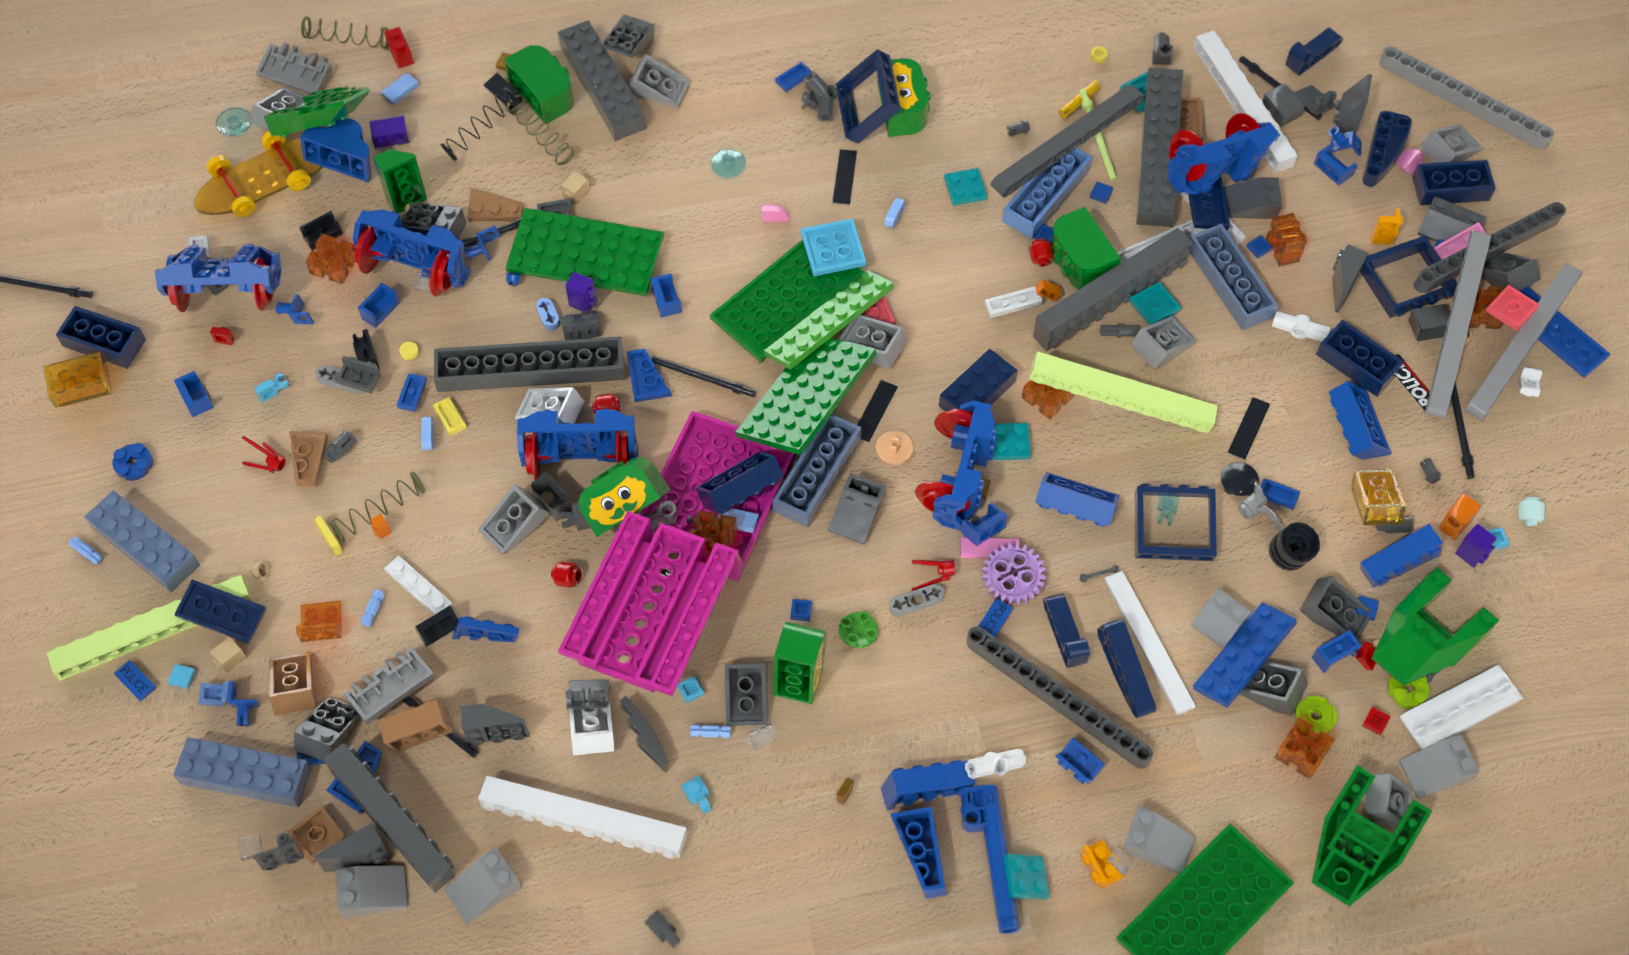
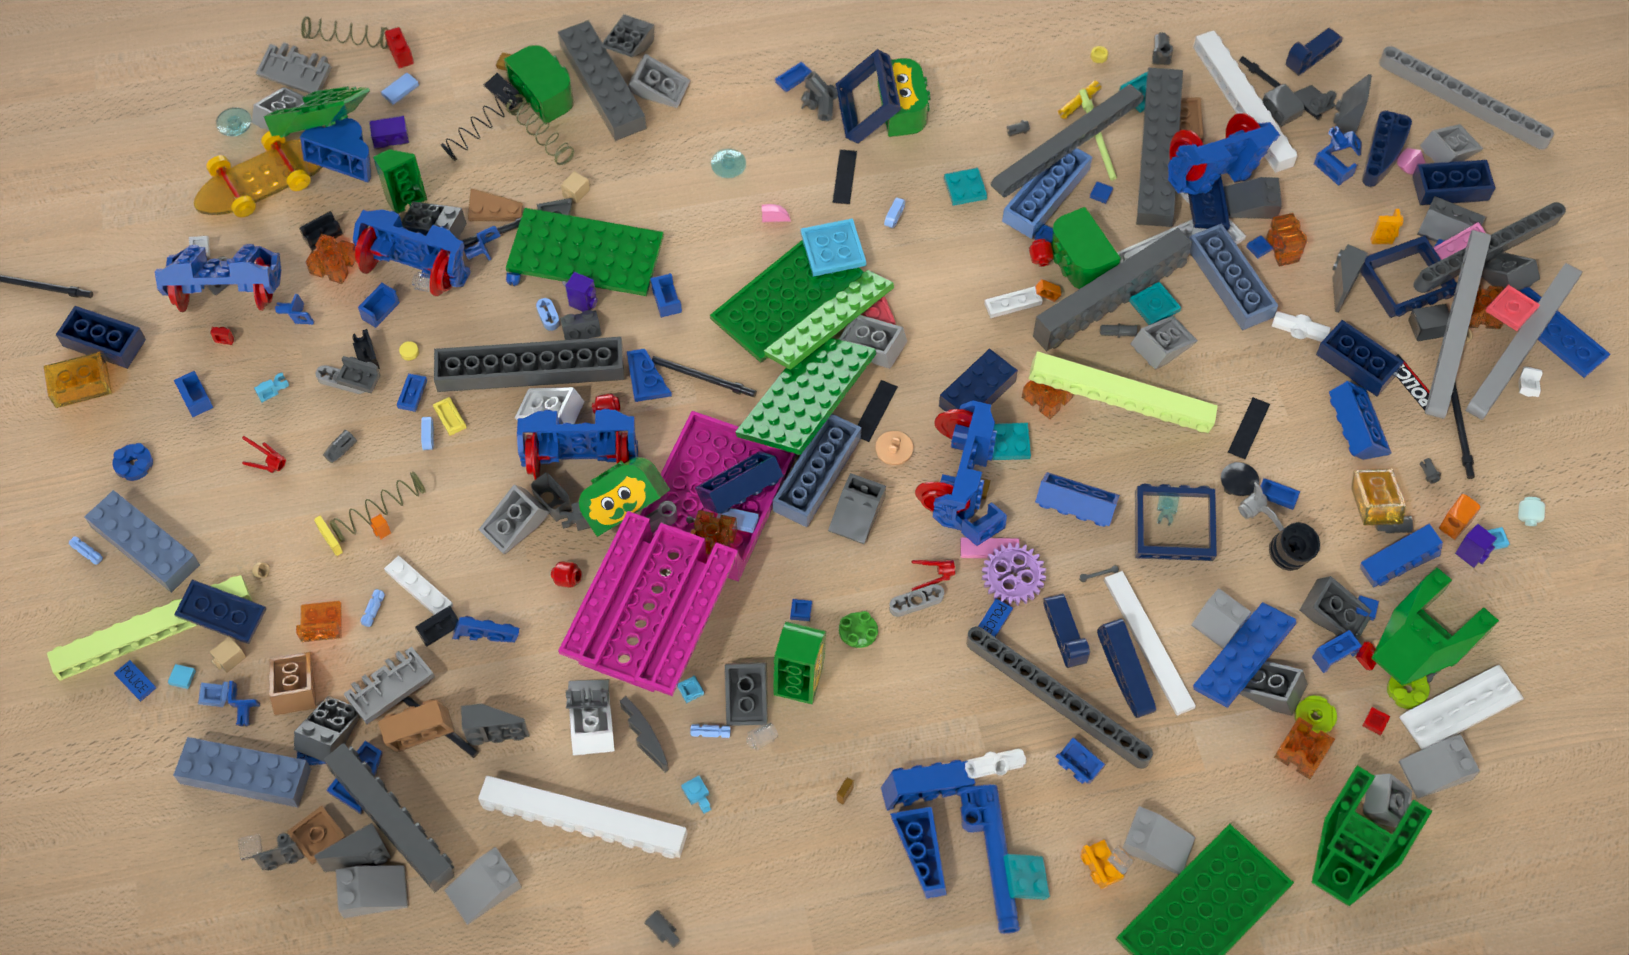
medium nougat wing [289,431,328,487] -> none

